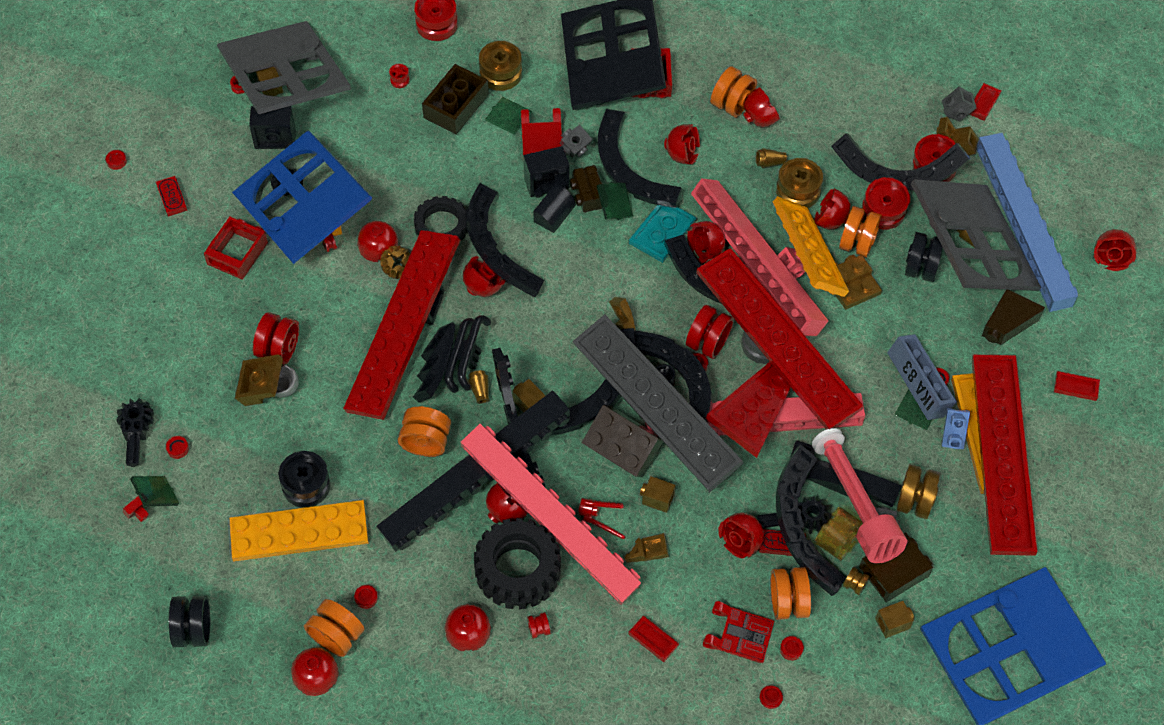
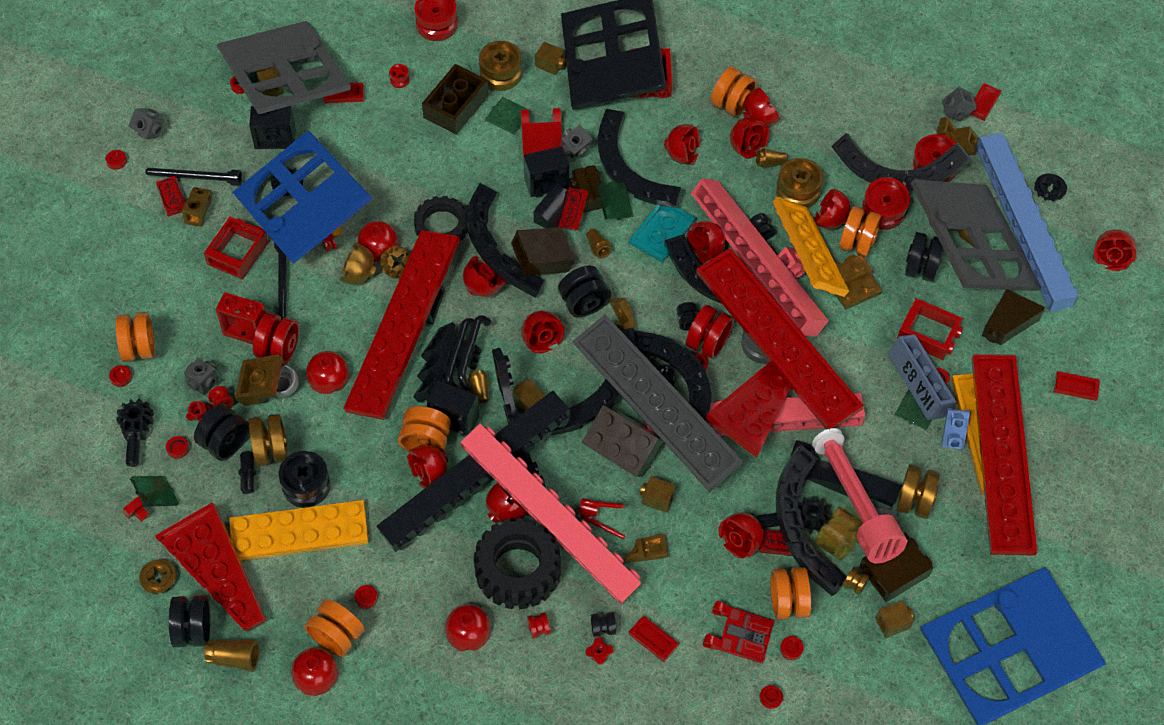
none -> red tile [109,365,132,387]
none -> orange wheel [115,312,155,362]
none -> dark grey brick [128,108,165,139]
none -> pearl gold gear [139,559,176,595]
none -> black piece [145,168,242,186]
none -> red wing [155,503,267,632]
none -> pearl gold leg [182,187,212,227]
none -> dark grey brick [184,358,219,396]
none -> red plate [186,401,210,422]
none -> black wheel [194,404,250,461]
none -> pearl gold plant [204,639,260,672]
none -> red wheel [207,386,234,408]
none -> red window [215,292,266,344]
none -> black axle [238,451,256,494]
none -> pearl gold wheel [249,414,288,466]
none -> black piece [274,242,287,320]
none -> red cylinder [306,351,350,394]
none -> red tile [324,83,364,103]
none -> pearl gold cylinder [339,242,377,285]
none -> red cylinder [407,445,449,489]
none -> black container [427,380,479,437]
none -> dark brown brick [511,227,575,276]
none -> red cylinder [521,310,565,354]
none -> pearl gold brick [535,42,566,75]
none -> red tile [558,188,588,231]
none -> black wheel [558,265,611,318]
none -> red plate [585,638,613,665]
none -> pearl gold cone [586,229,611,258]
none -> black wheel [591,612,616,637]
none -> black wheel [677,302,698,331]
none -> red cylinder [730,117,770,158]
none -> black wheel [750,213,775,240]
none -> red window [897,298,964,360]
none -> black gear [1034,173,1067,202]

